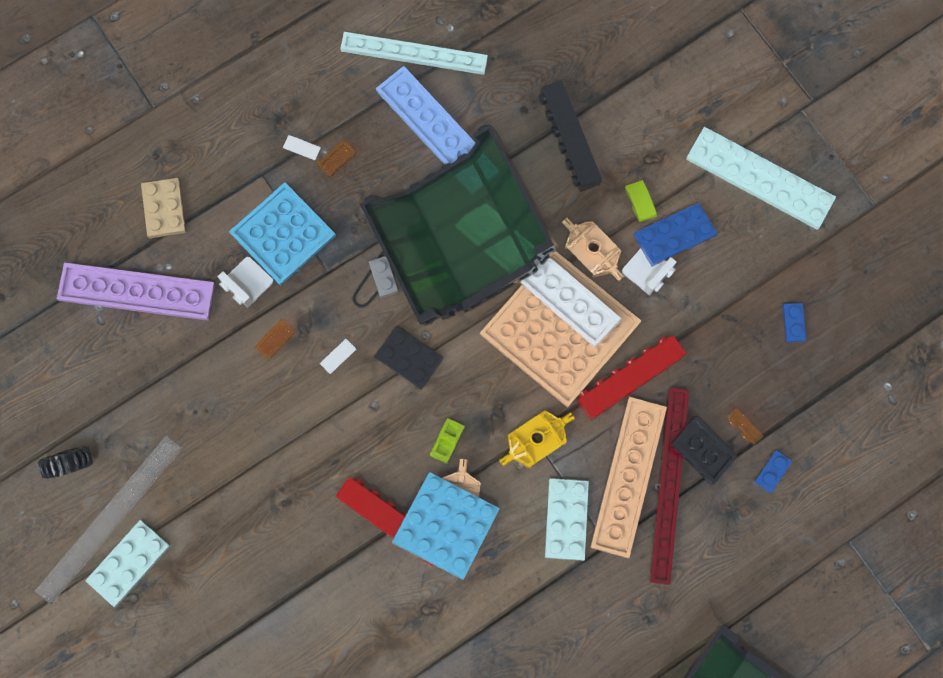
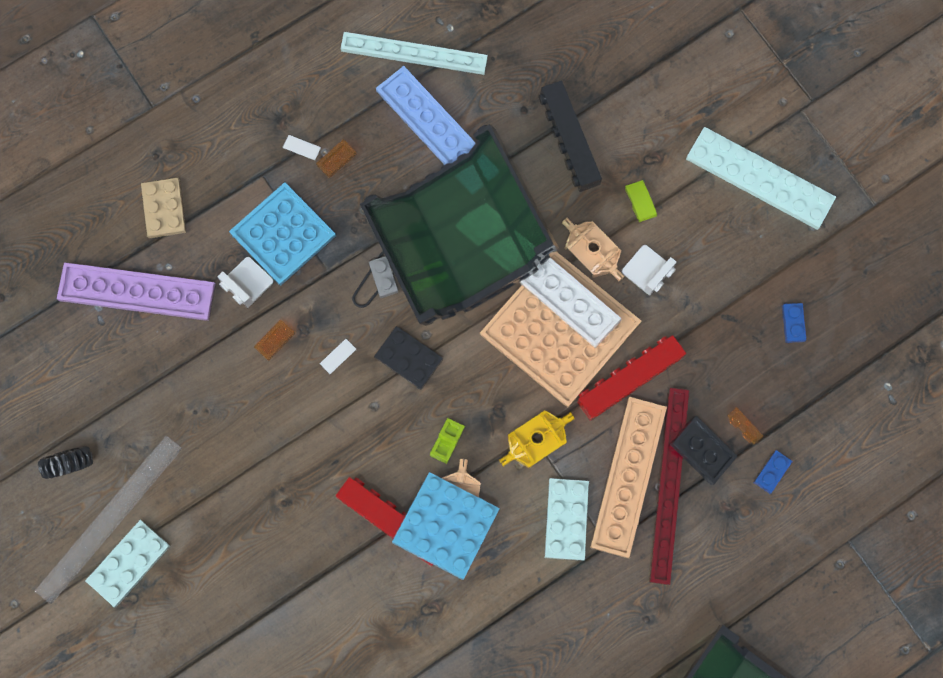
blue plate [633,203,718,267] -> none

